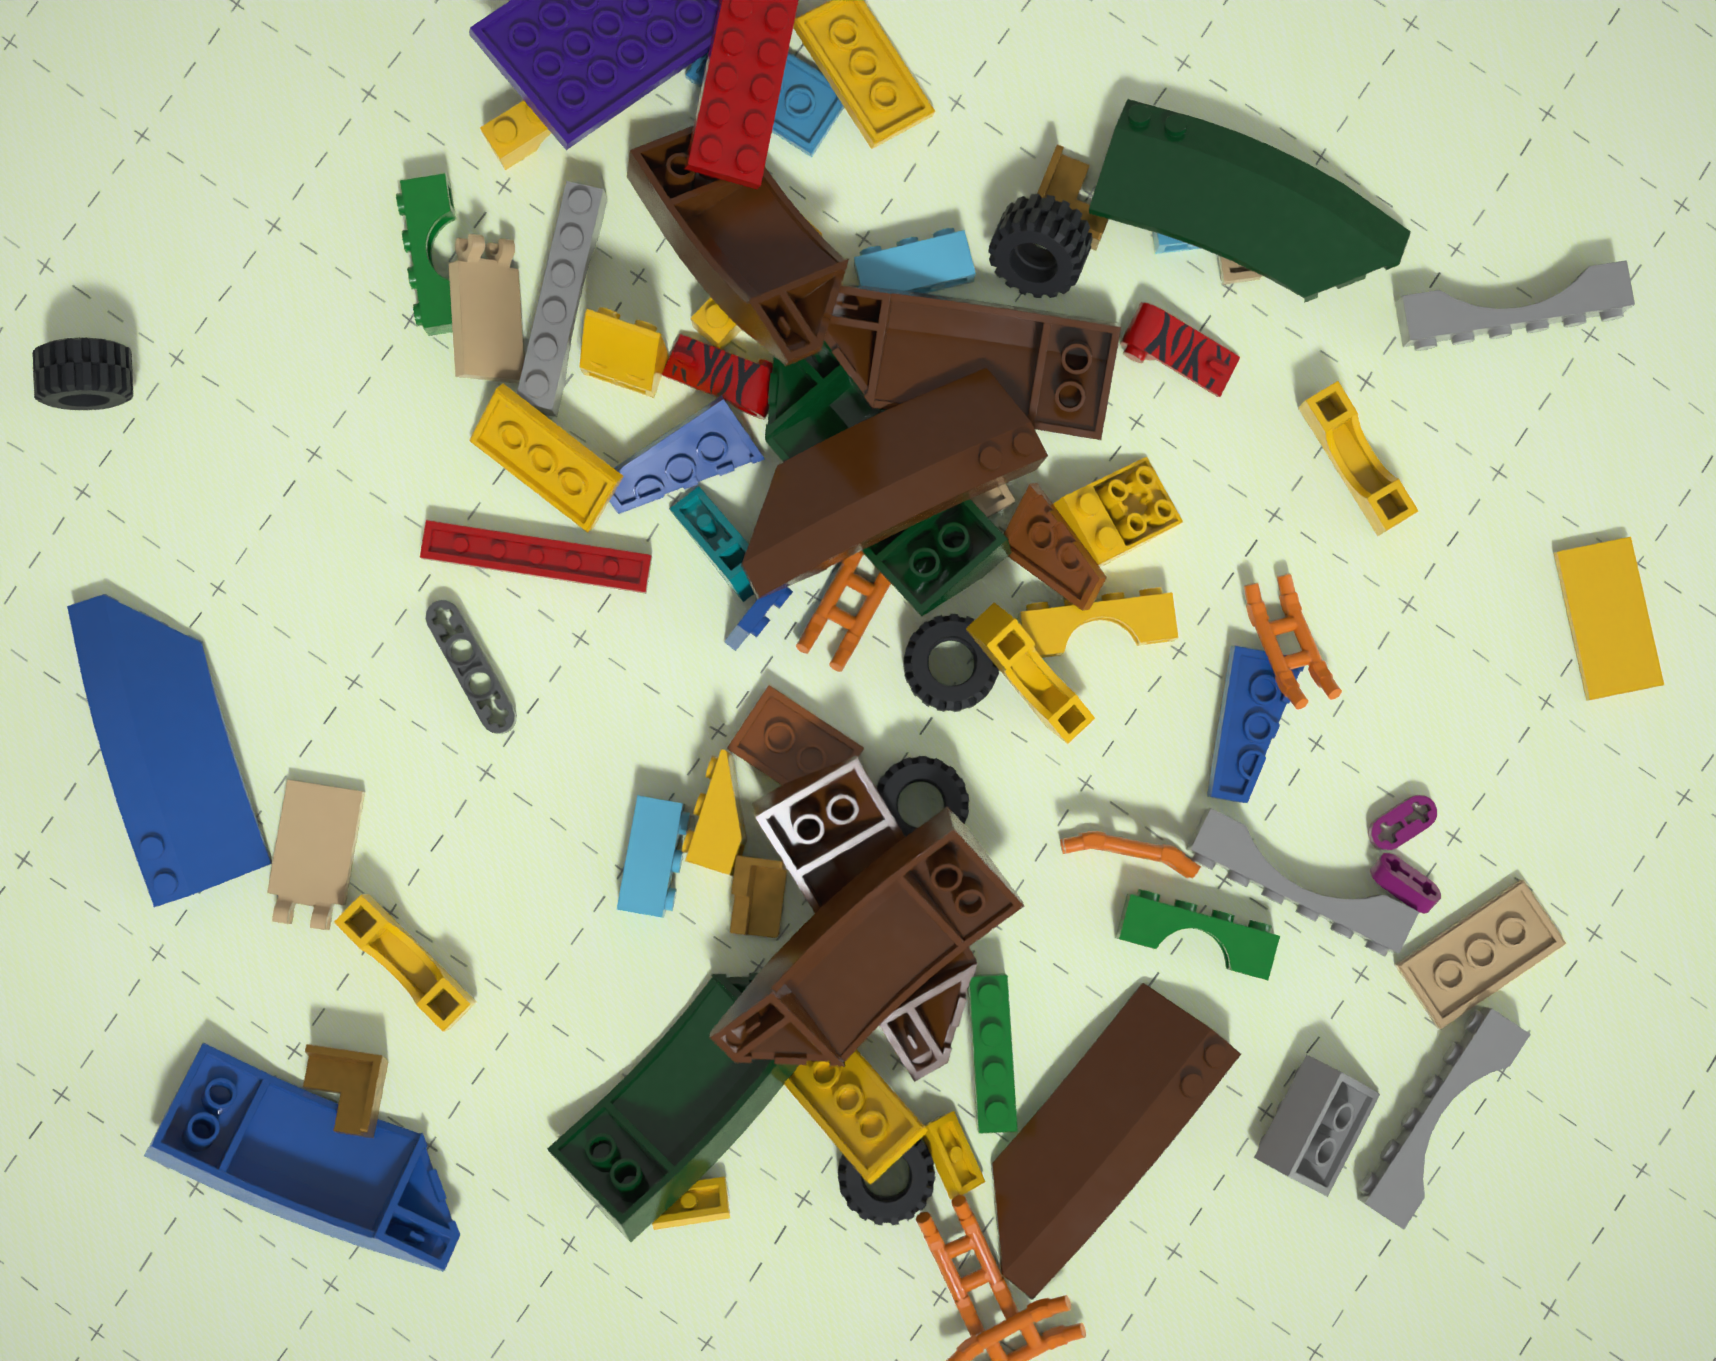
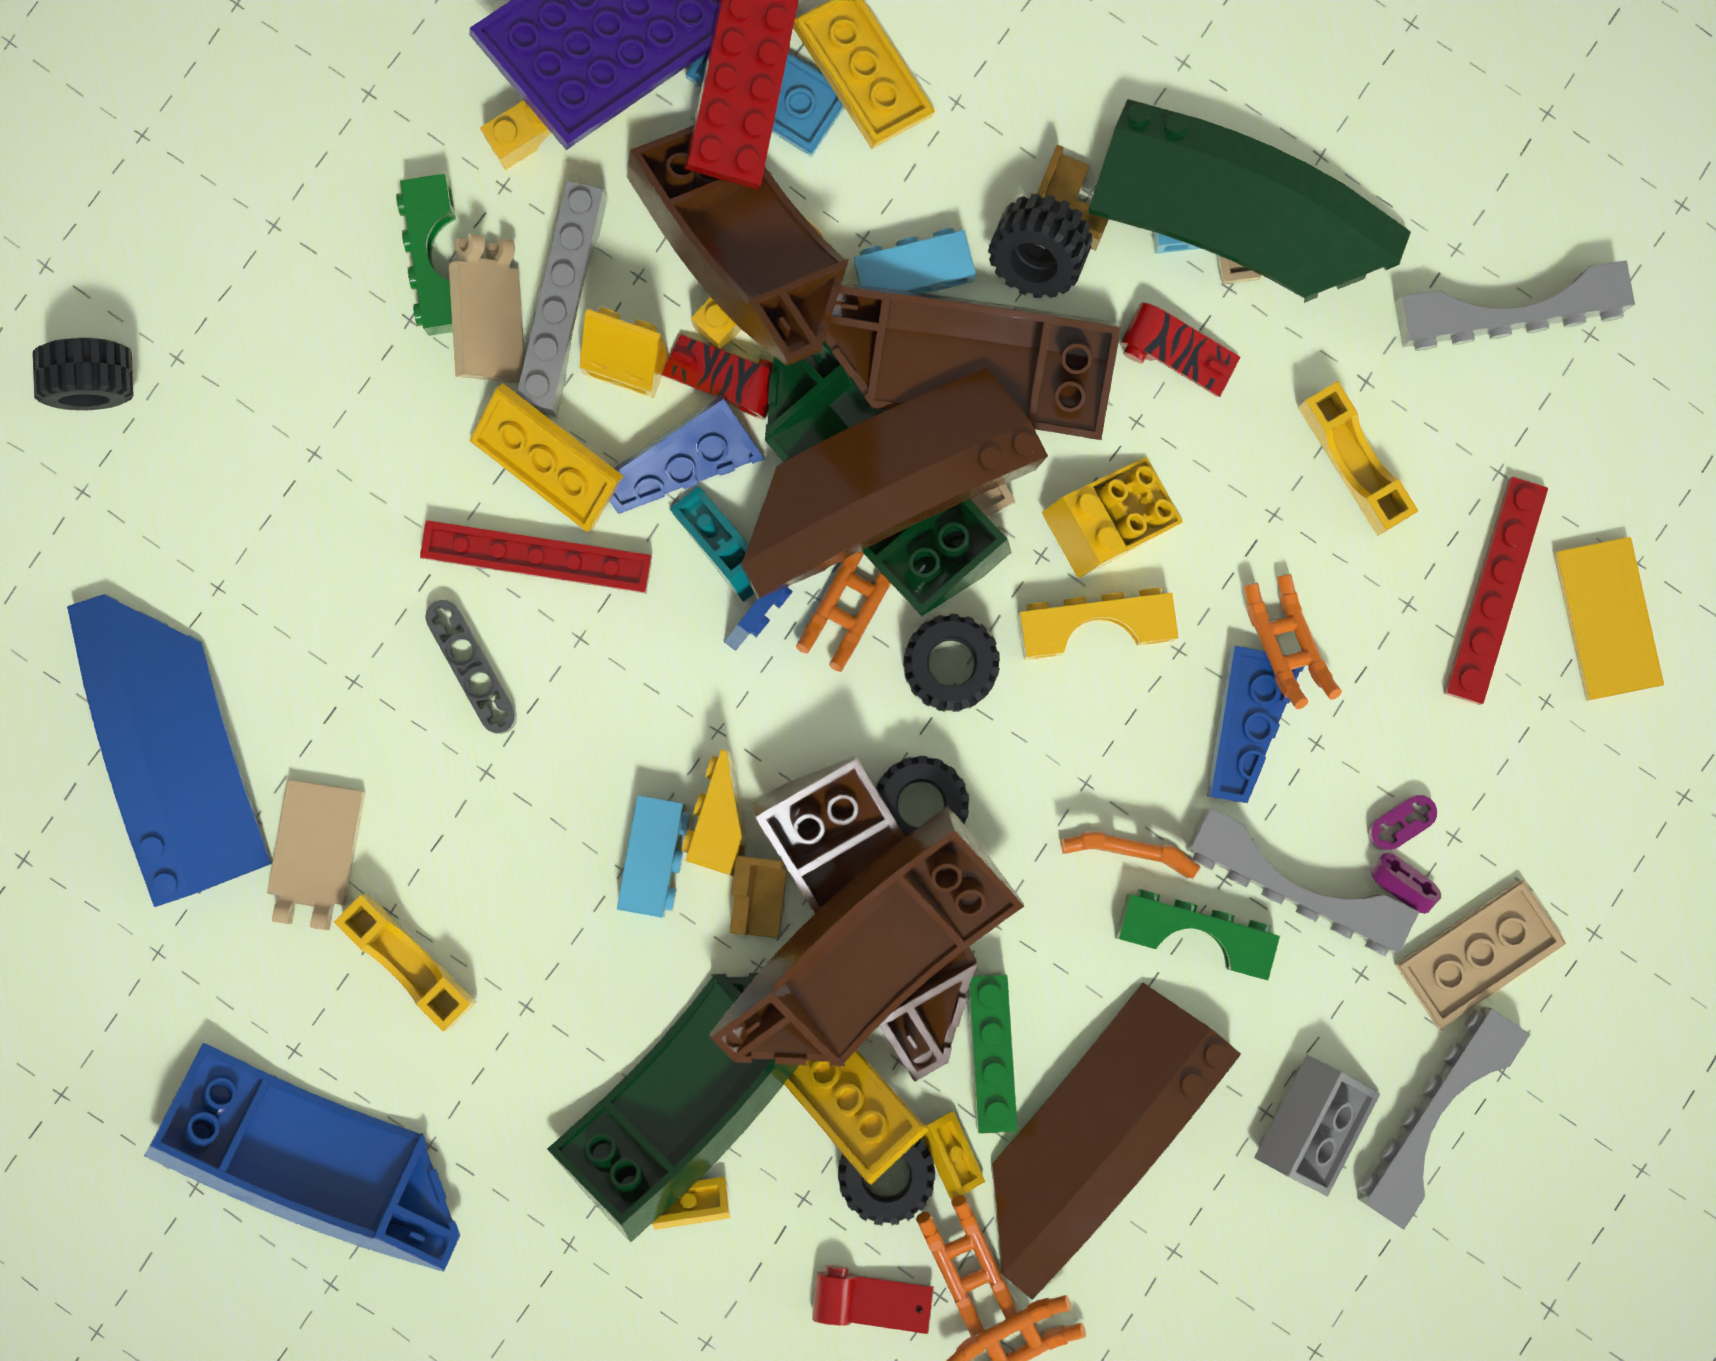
pearl gold panel [303,1044,388,1138] -> none
dark orange plate [727,685,865,785] -> none
yellow arch [966,603,1095,744] -> none
dark orange wing [1004,483,1107,611] -> none
none -> red door [812,1265,934,1334]
none -> red plate [1444,476,1549,705]

